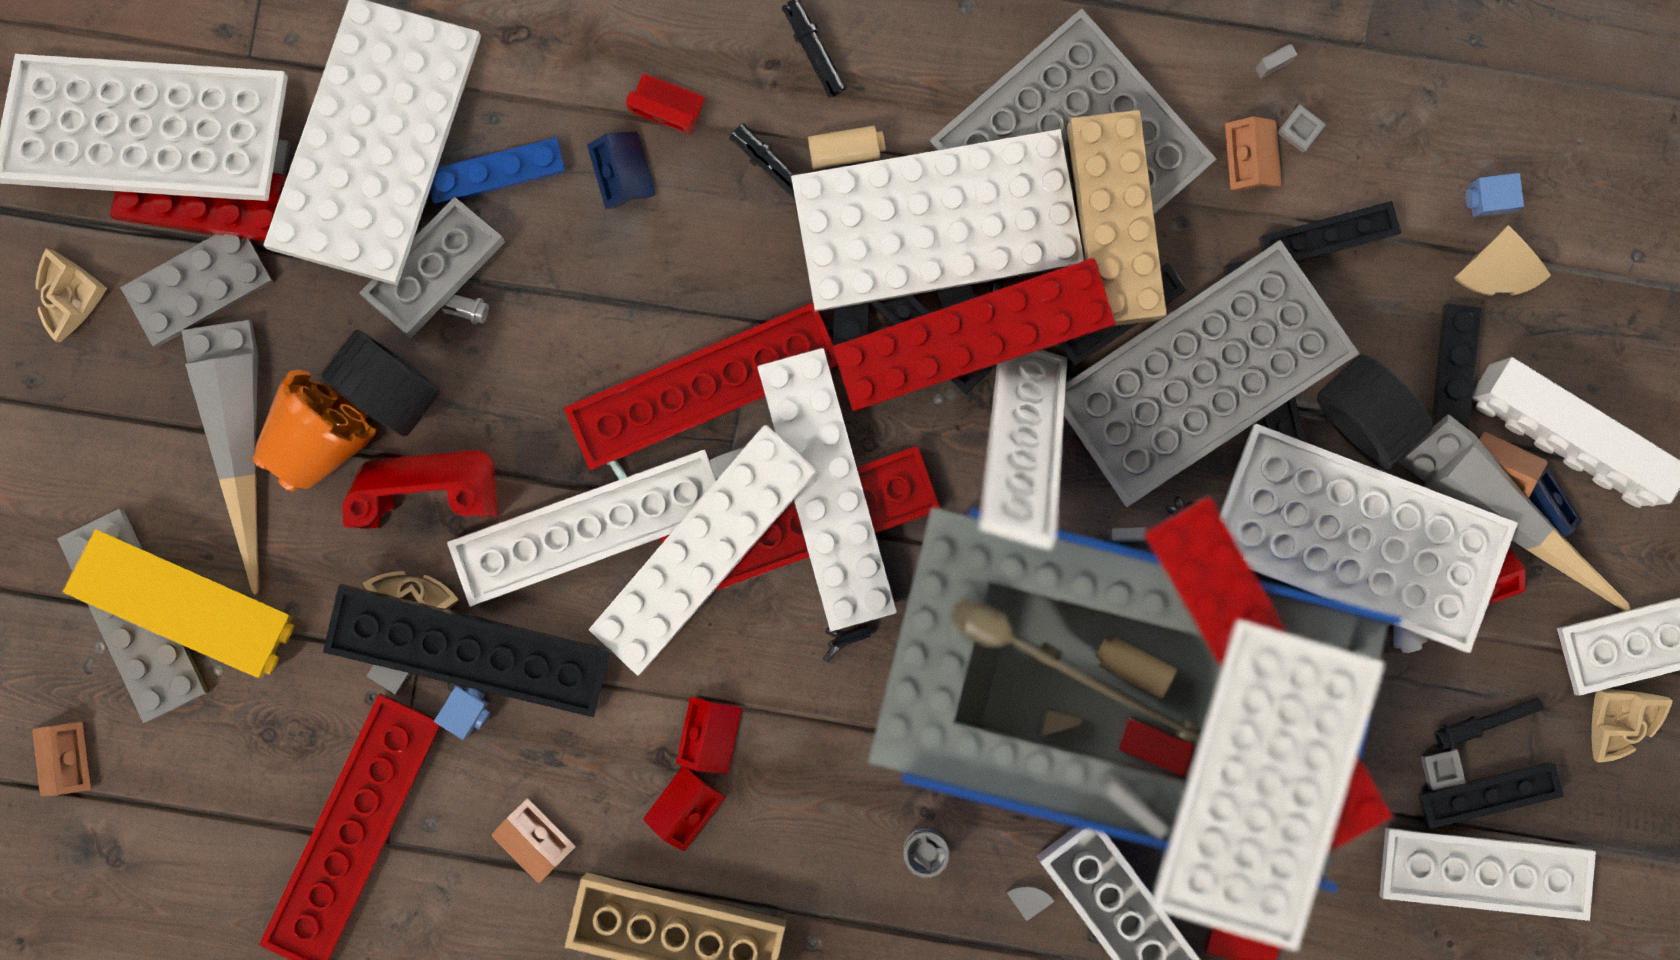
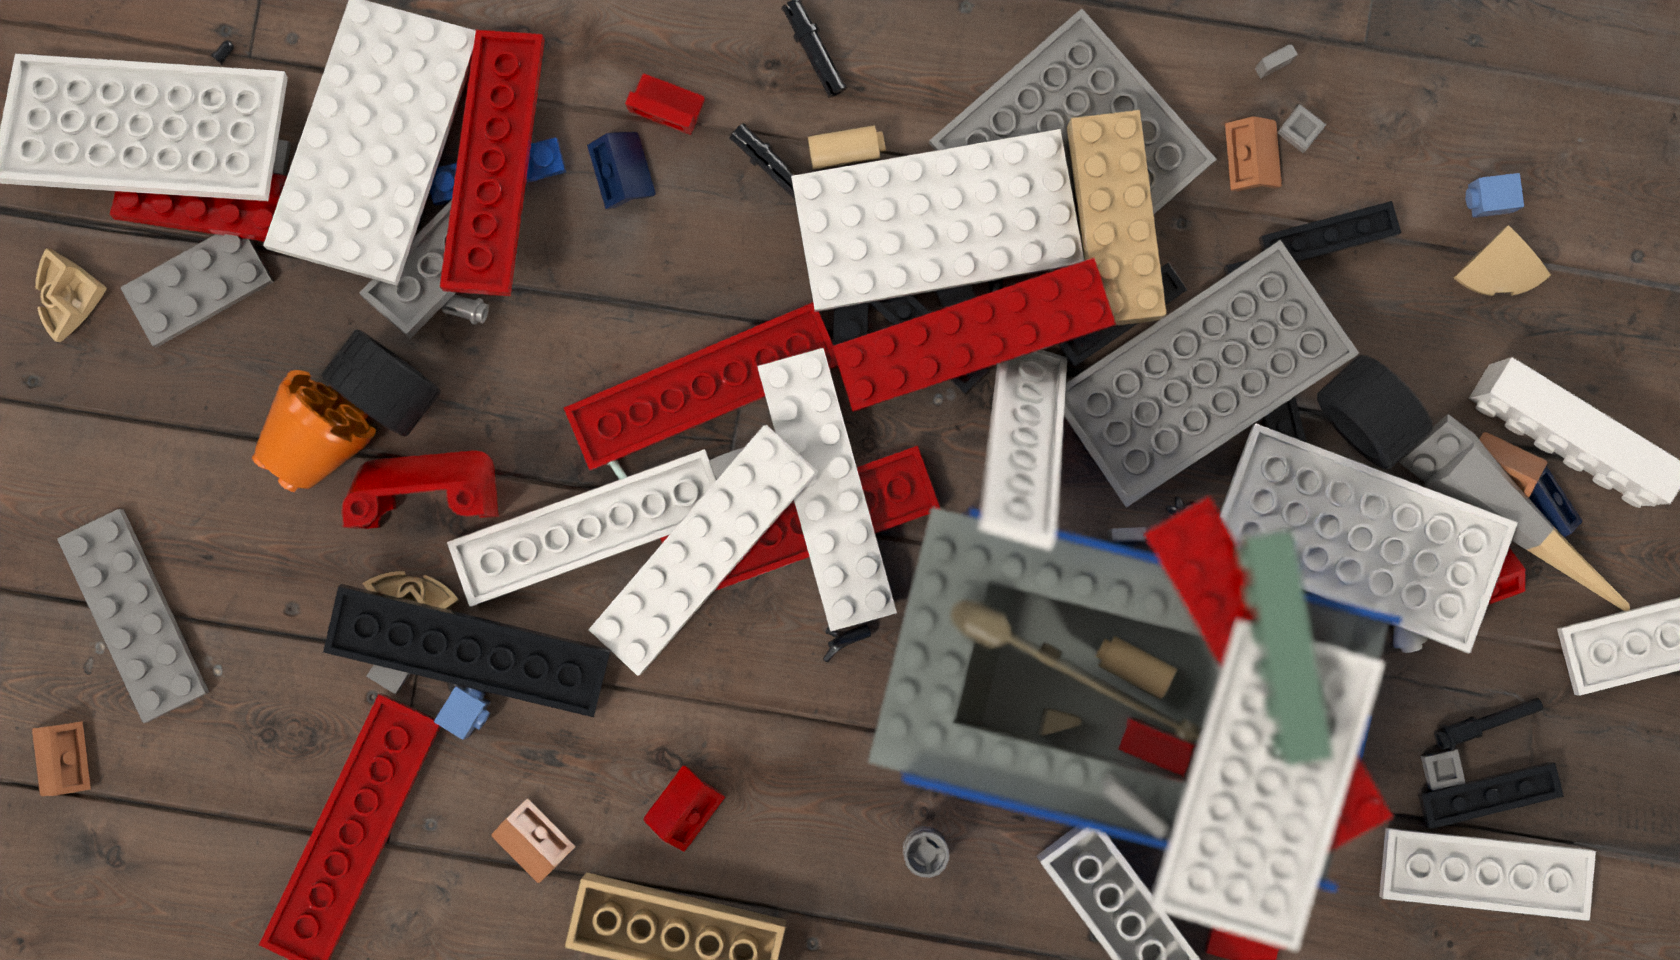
yellow brick [63,529,295,679] -> none
light grey plate [181,320,260,595] -> none
red panel [676,697,742,774] -> none
light grey tile [1006,886,1055,921] -> none
black plate [1432,303,1481,429] -> none
tan brick [1592,689,1673,762] -> none
none -> black piece [211,40,234,65]
none -> red plate [440,30,545,297]
none -> sand green brick [1236,529,1333,766]

